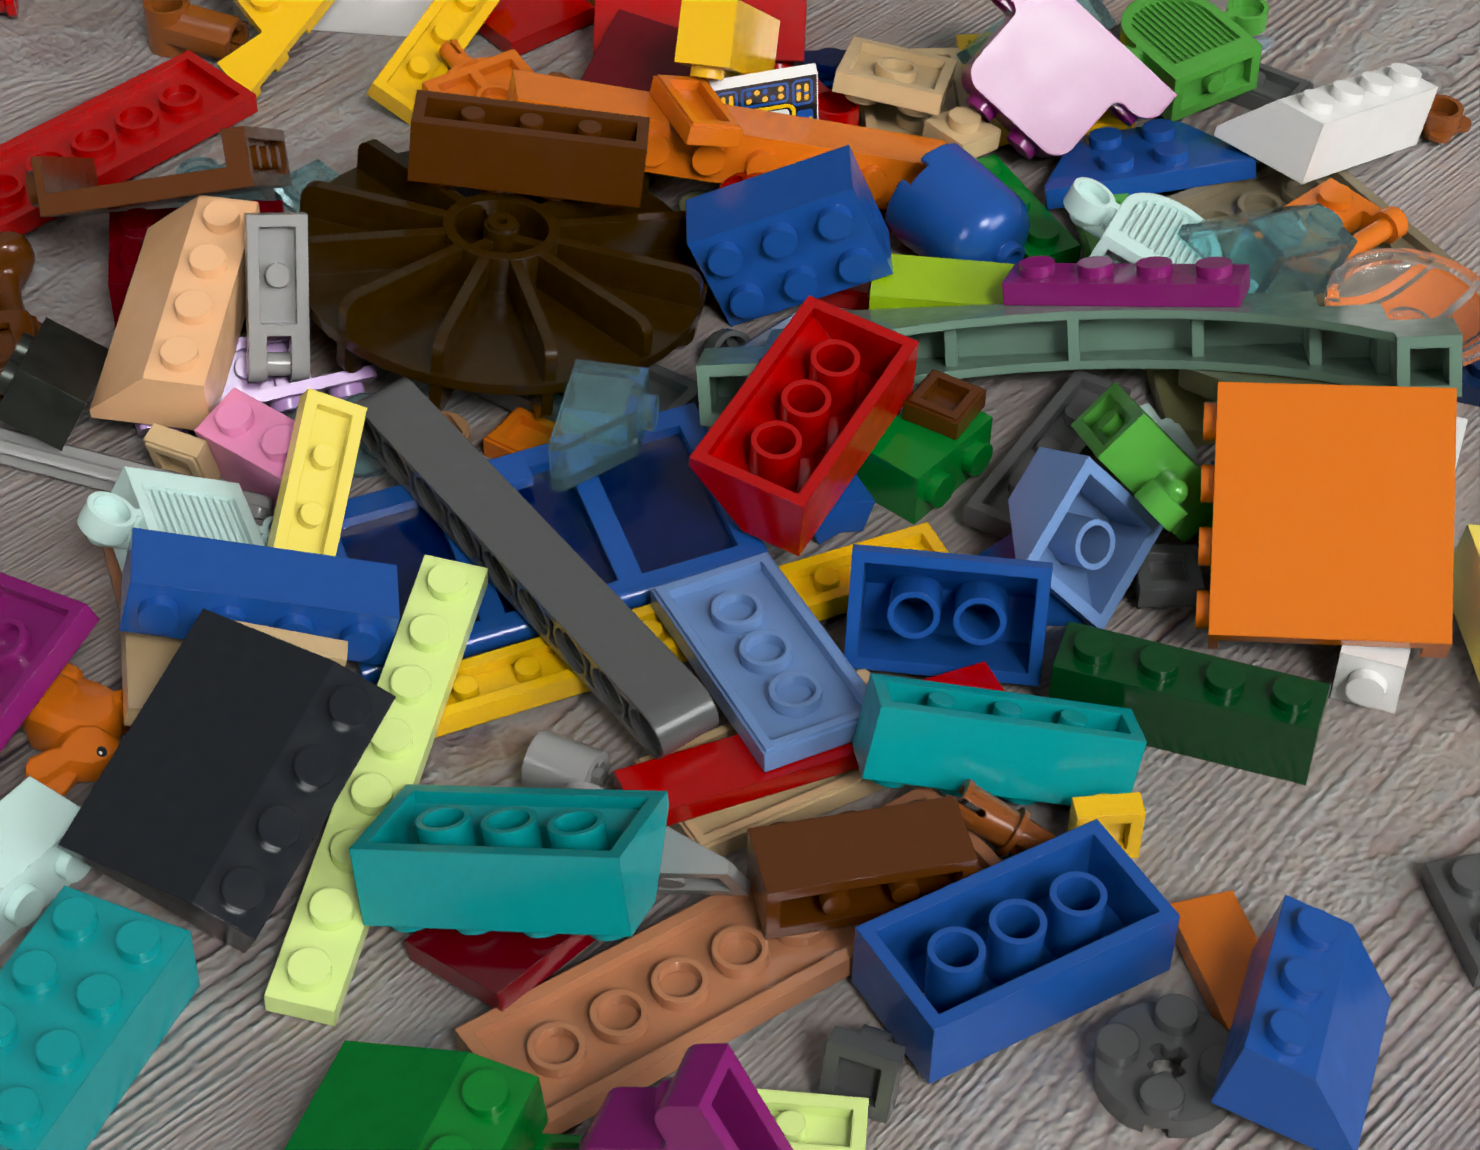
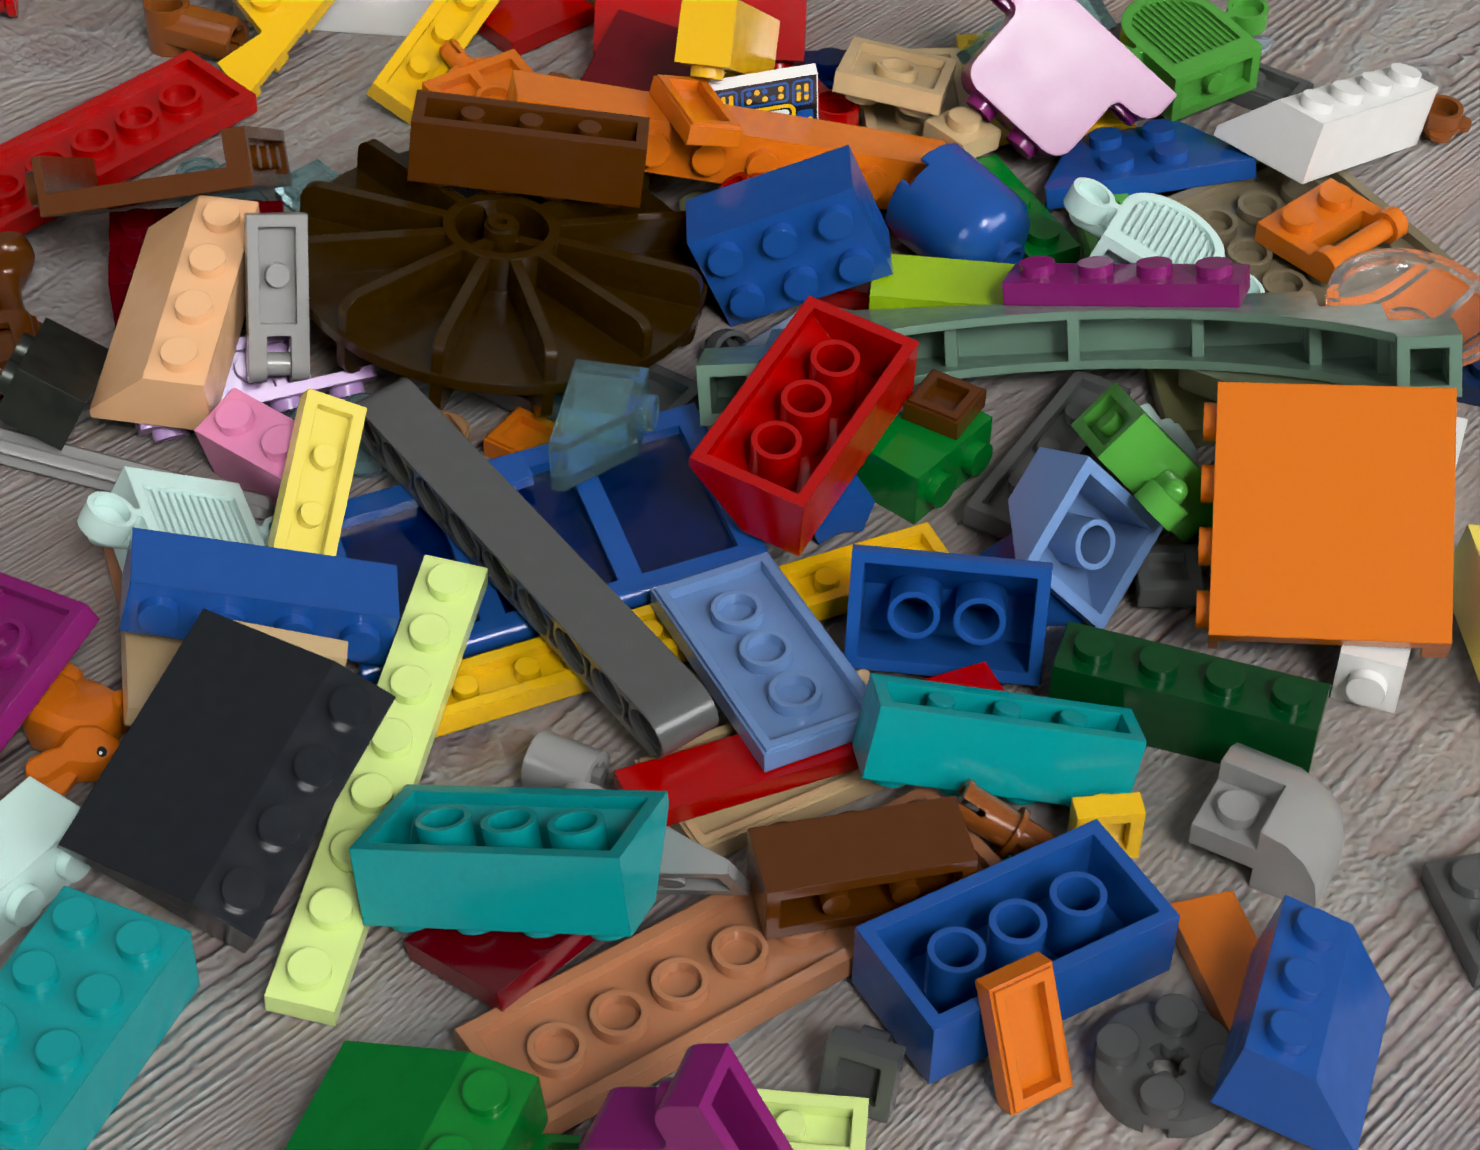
tan tile [143,423,221,480] -> none
clear light blue slope [1177,203,1358,295] -> none
none -> orange tile [975,951,1073,1116]
none -> light grey brick [1188,743,1345,908]

